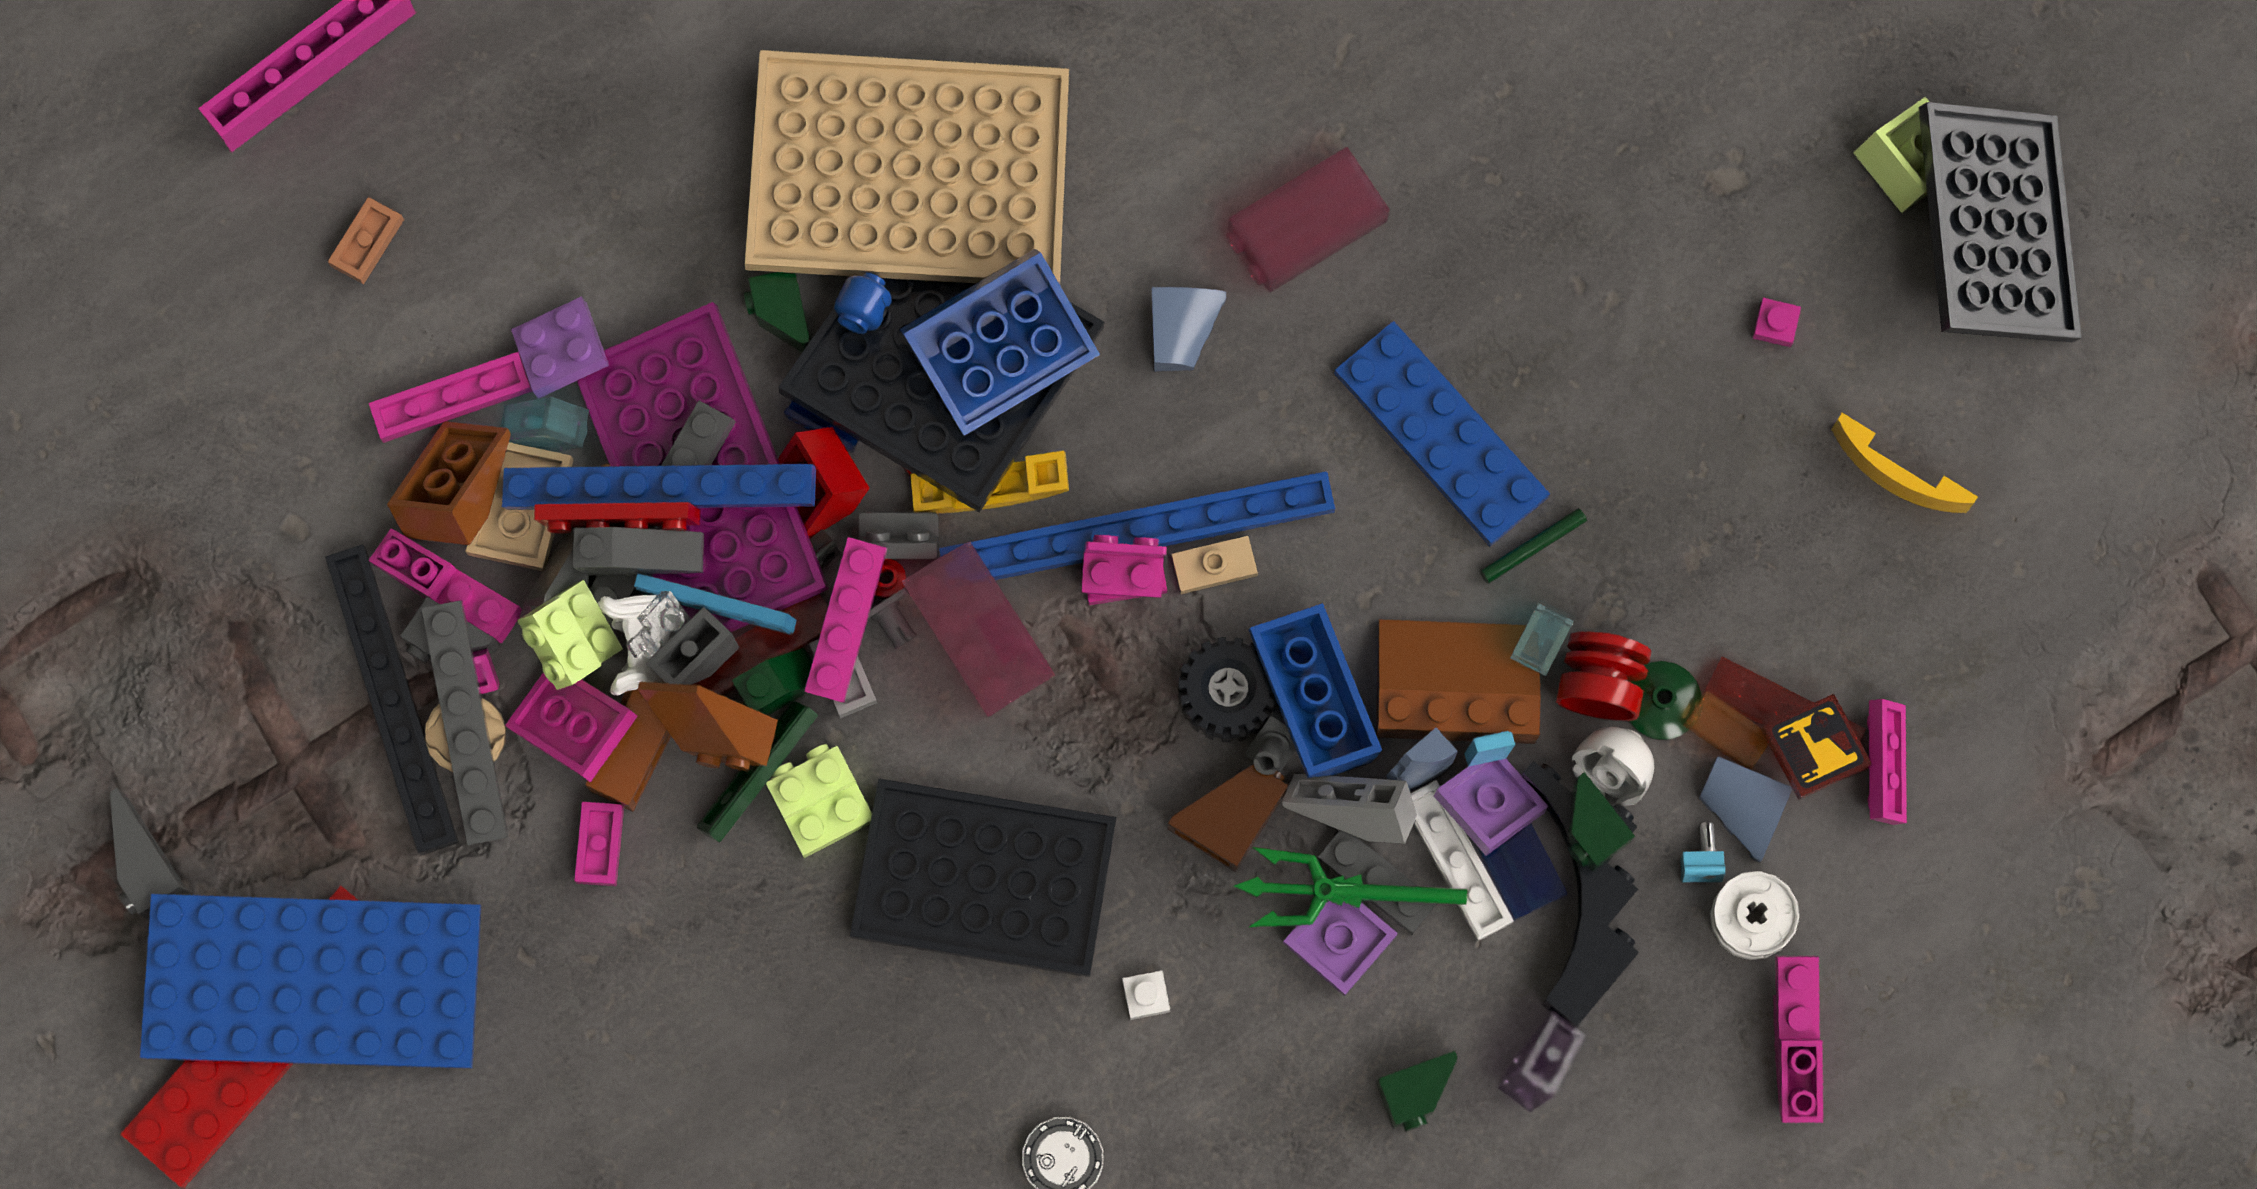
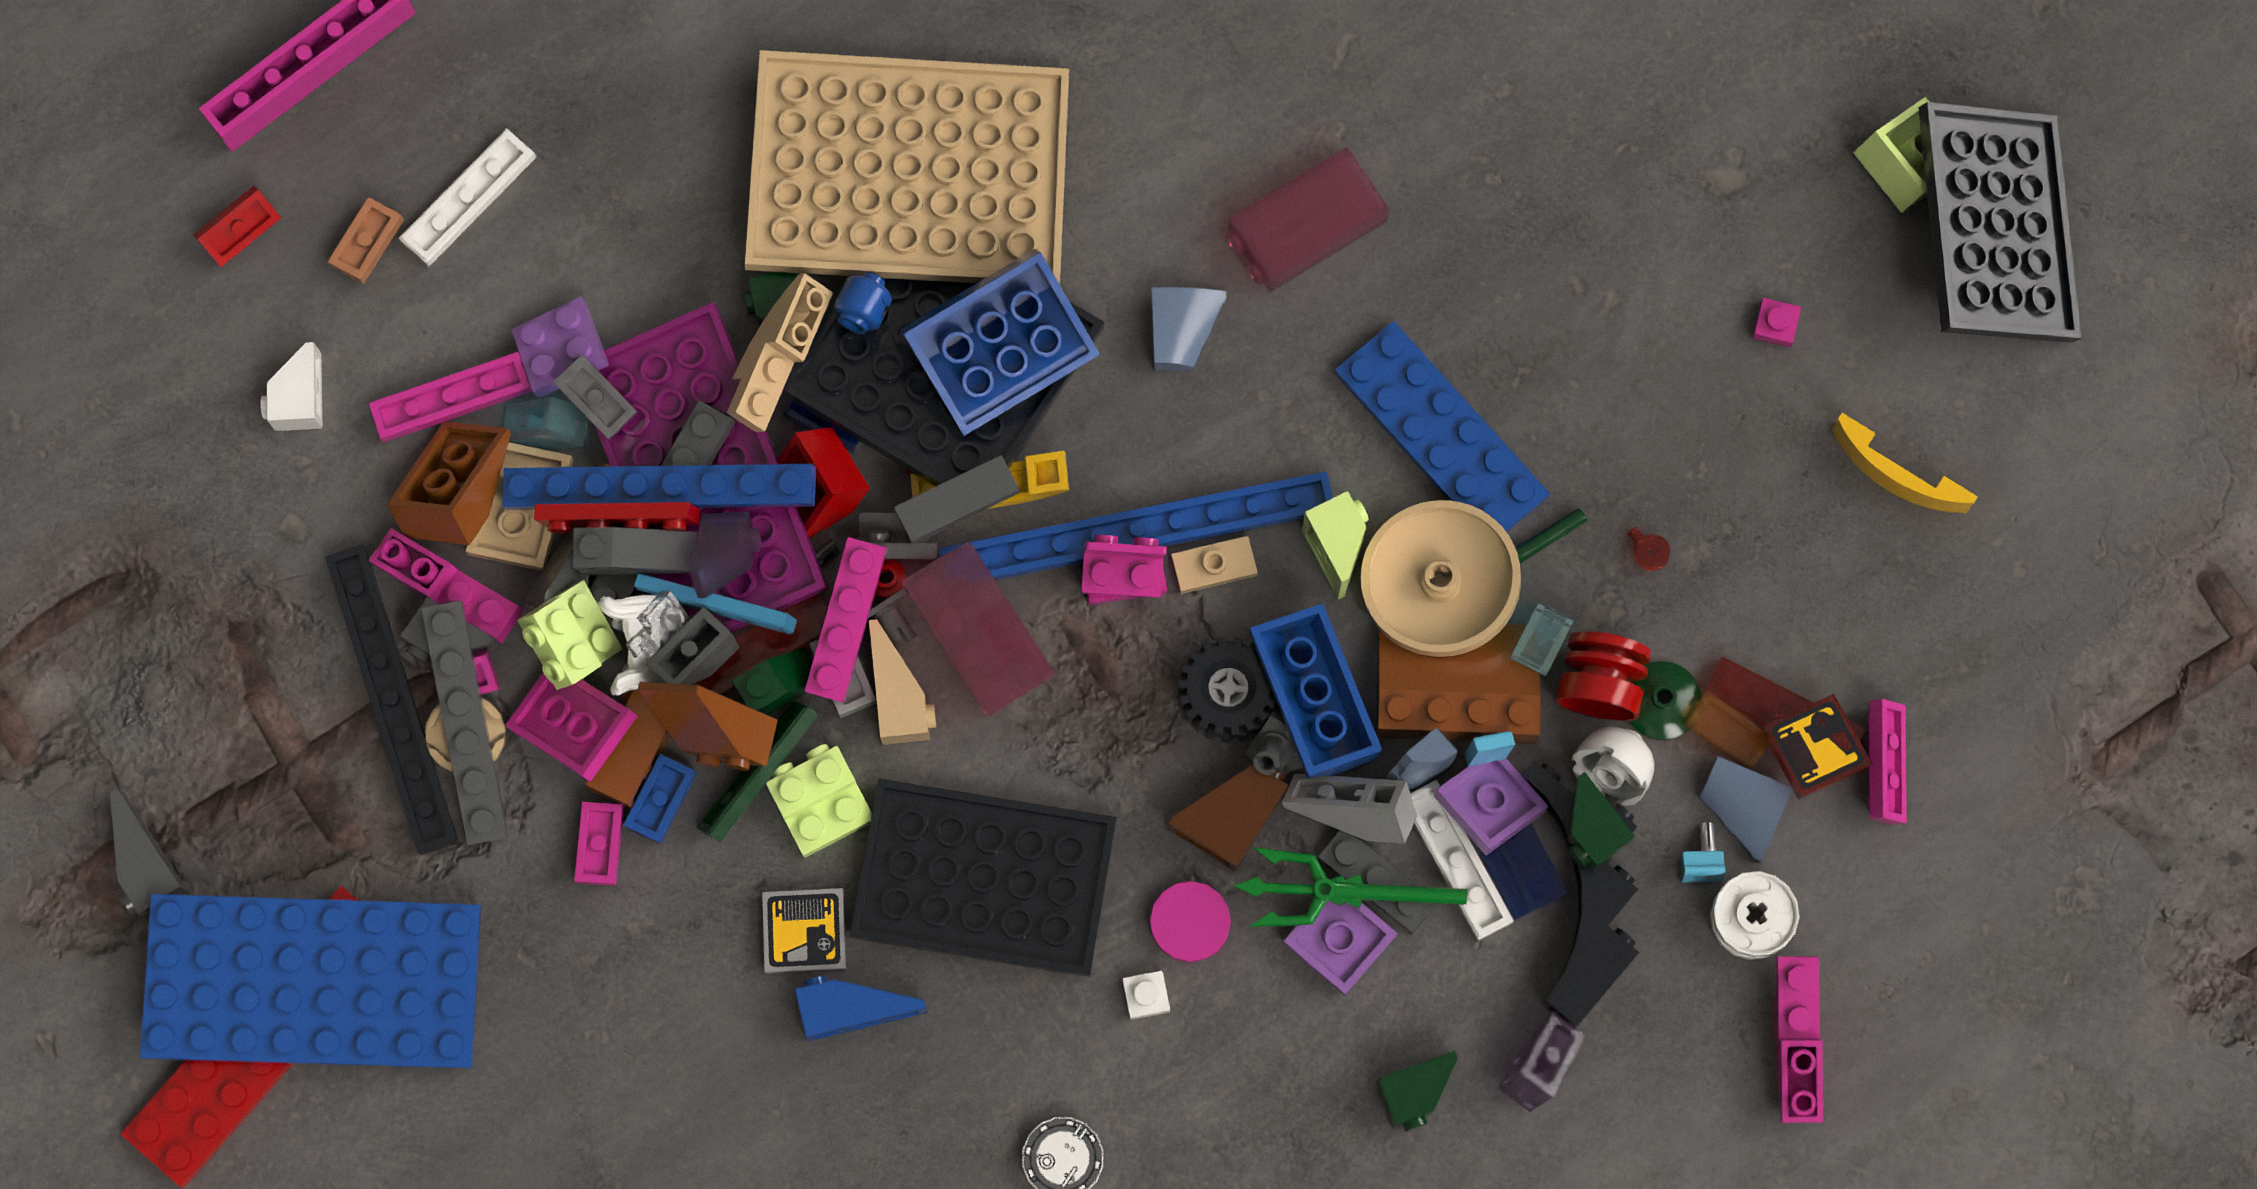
none -> red plate [193,185,281,267]
none -> white slope [261,342,322,431]
none -> white tile [399,128,536,267]
none -> flat silver plate [553,355,638,440]
none -> blue plate [623,754,697,845]
none -> clear purple slope [689,512,761,598]
none -> tan slope [727,273,833,432]
none -> tile [762,888,847,974]
none -> blue slope [795,976,928,1041]
none -> tan slope [869,619,937,745]
none -> dark grey tile [894,455,1020,545]
none -> dark pink tile [1150,881,1231,963]
none -> yellowish green slope [1302,491,1369,600]
none -> tan dish [1361,500,1521,657]
none -> clear red piece [1627,526,1671,571]

